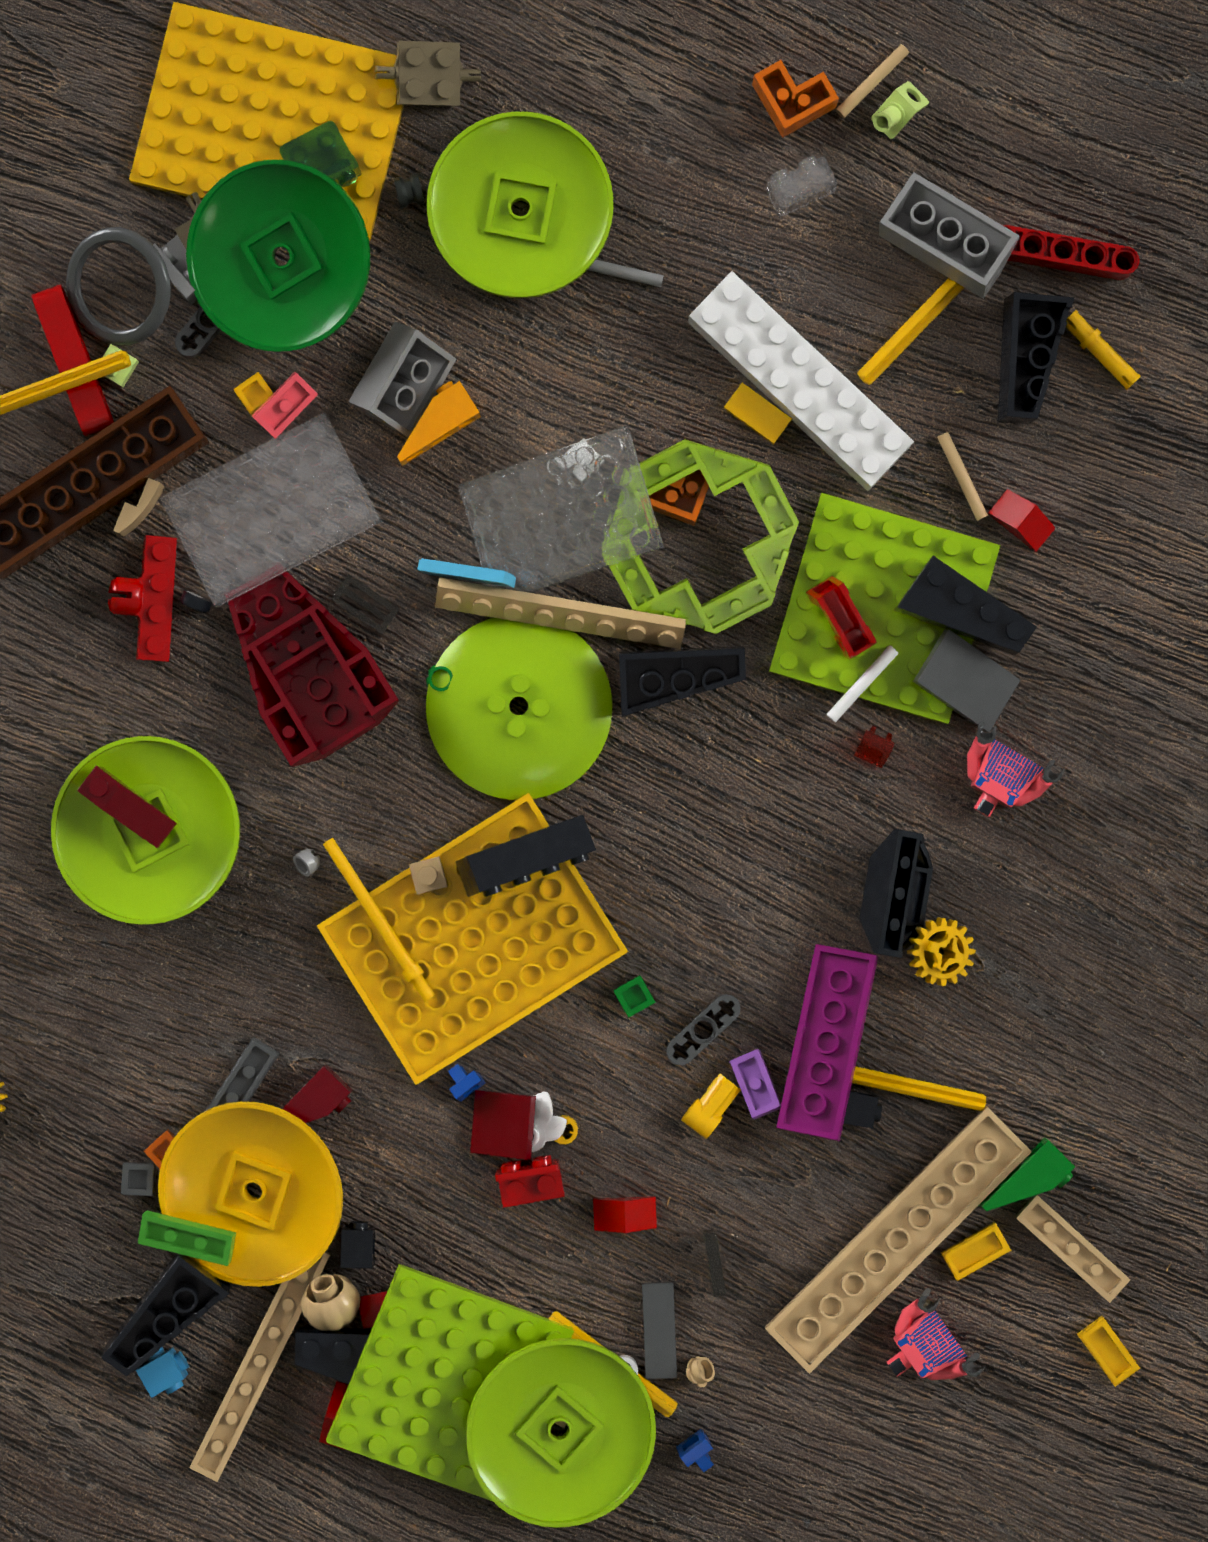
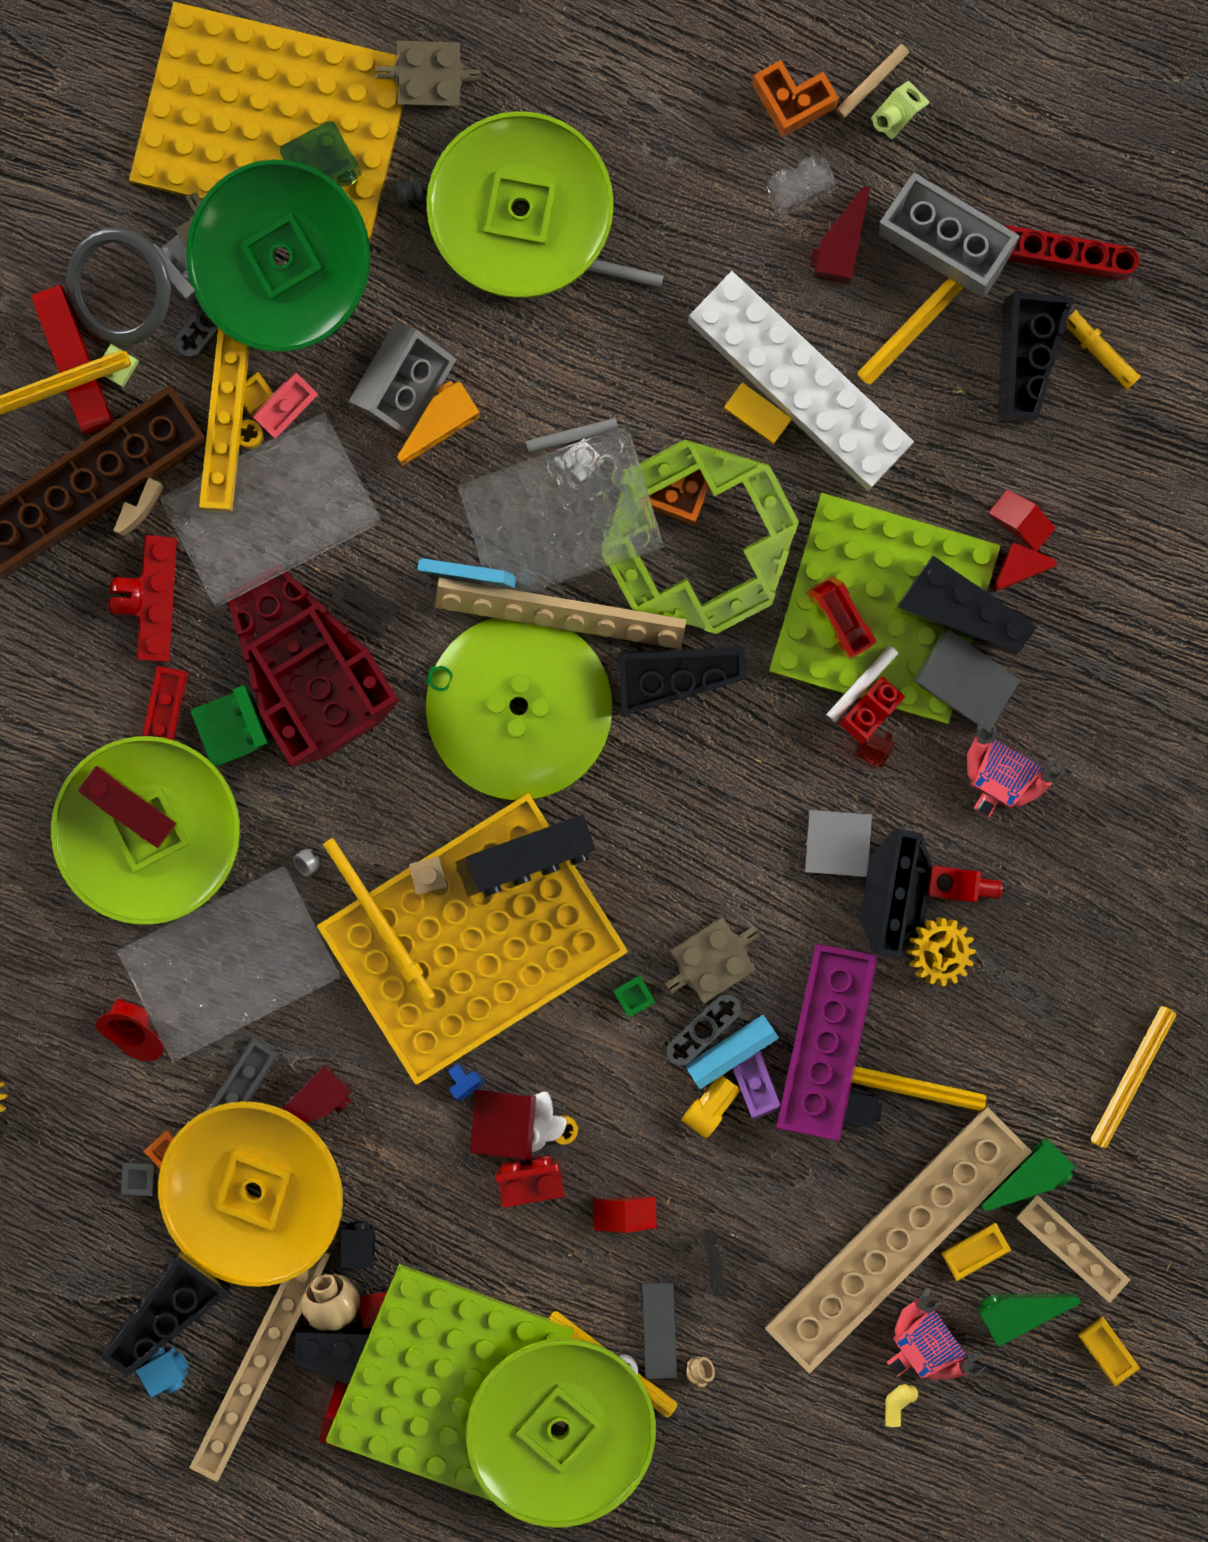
bright green plate [138,1210,236,1266] -> none
black tile [180,590,213,613] -> none
blue tile [676,1429,714,1472] -> none
tan bar [937,432,988,521] -> none
none -> red piece [96,999,164,1061]
none -> clear plate [117,865,342,1063]
none -> red tile [142,666,189,740]
none -> green bracket [191,685,271,767]
none -> yellow plate [199,328,250,512]
none -> yellow bush [240,419,264,449]
none -> light grey bar [526,418,619,453]
none -> dark tan plate [665,916,761,1004]
none -> medium azure tile [685,1015,779,1089]
none -> light grey tile [805,810,872,877]
none -> dark red slope [809,186,870,284]
none -> red slope [839,676,906,744]
none -> light yellow arm [885,1384,918,1427]
none -> red bracket [927,865,1003,902]
none -> green slope [977,1293,1081,1347]
none -> red slope [993,543,1057,592]
none -> yellow axle [1091,1006,1176,1149]

